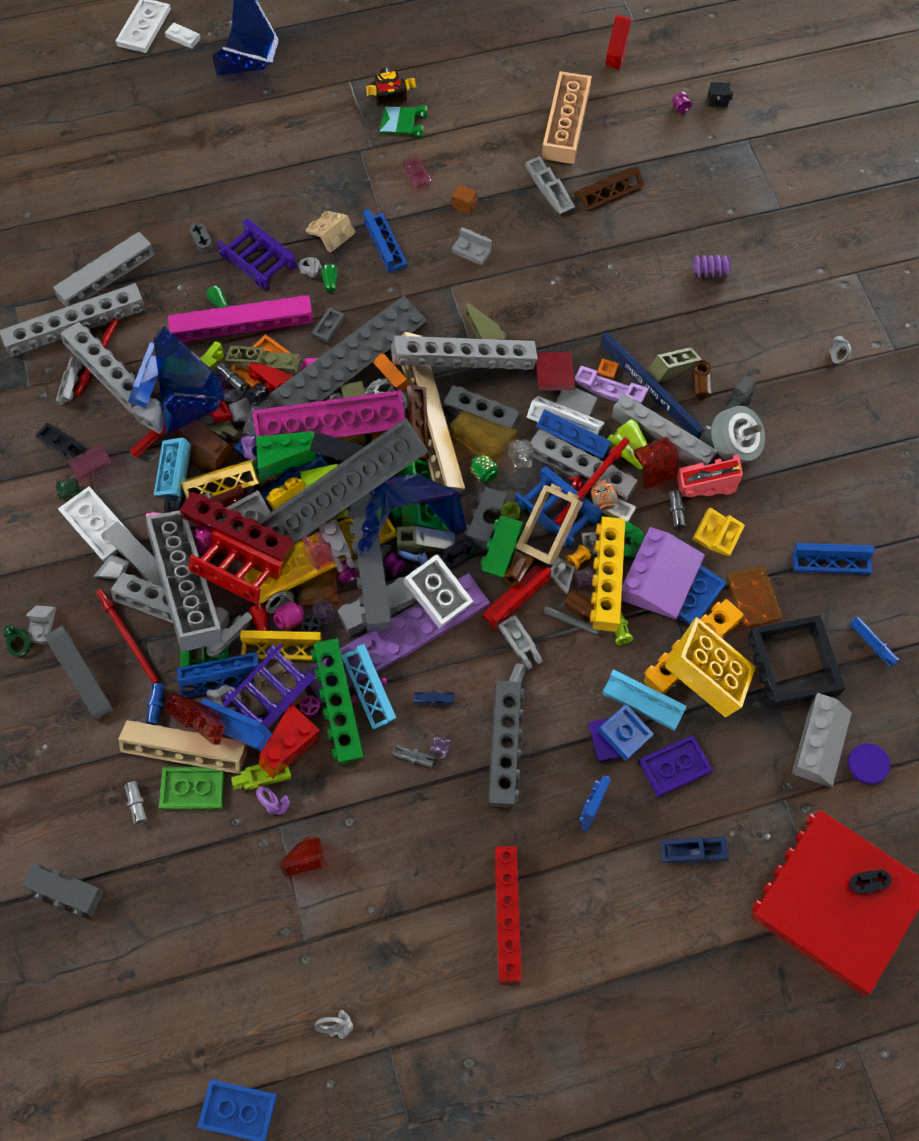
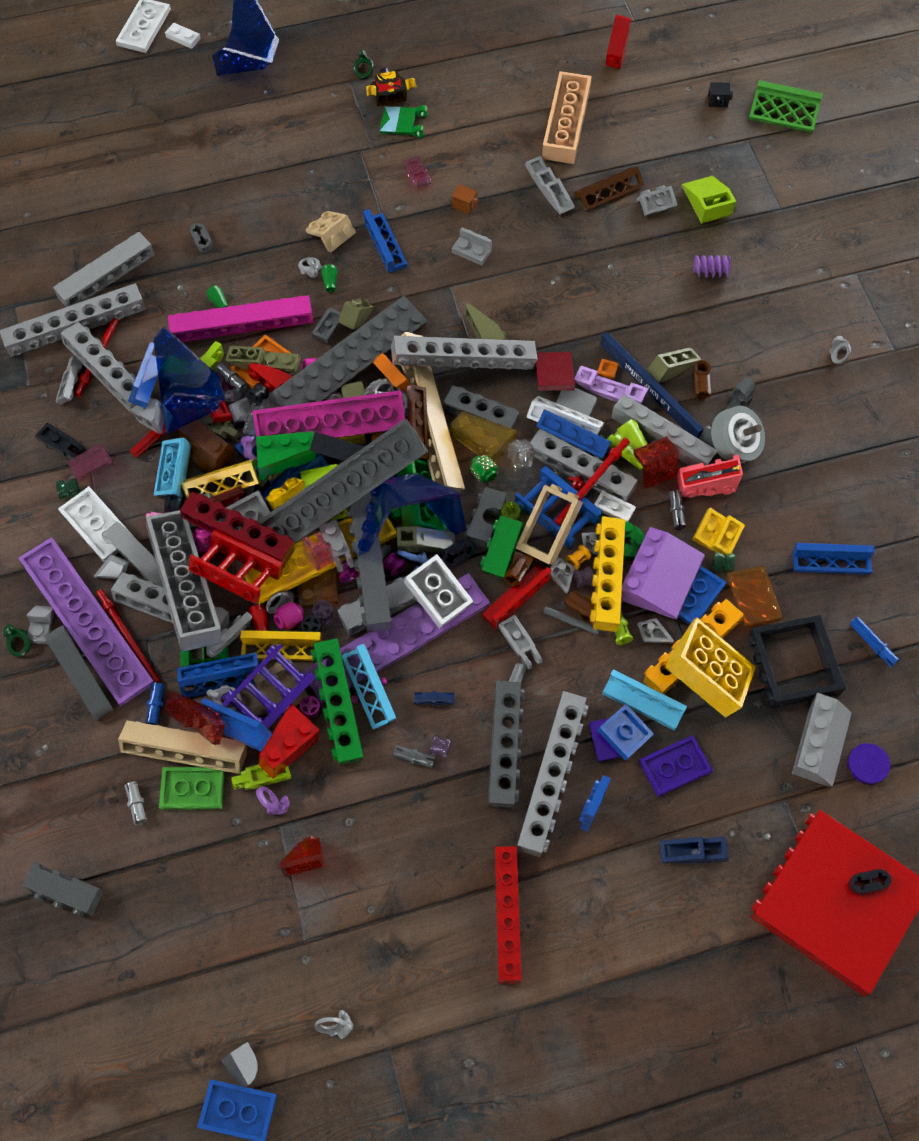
dark purple fence [217,218,297,291] -> none
nougat head [591,480,618,510] -> none
magenta wheel [672,92,692,114] -> none
none -> medium lavender plate [18,537,154,707]
none -> brick [221,1042,258,1087]
none -> olive slope [338,298,374,329]
none -> dark green piece [353,50,374,79]
none -> light grey brick [517,691,589,857]
none -> light grey bracket [636,185,677,216]
none -> light grey piece [637,618,674,644]
none -> lime slope [682,176,736,223]
none -> clear green wheel [712,552,735,572]
none -> bright green fence [749,80,823,133]

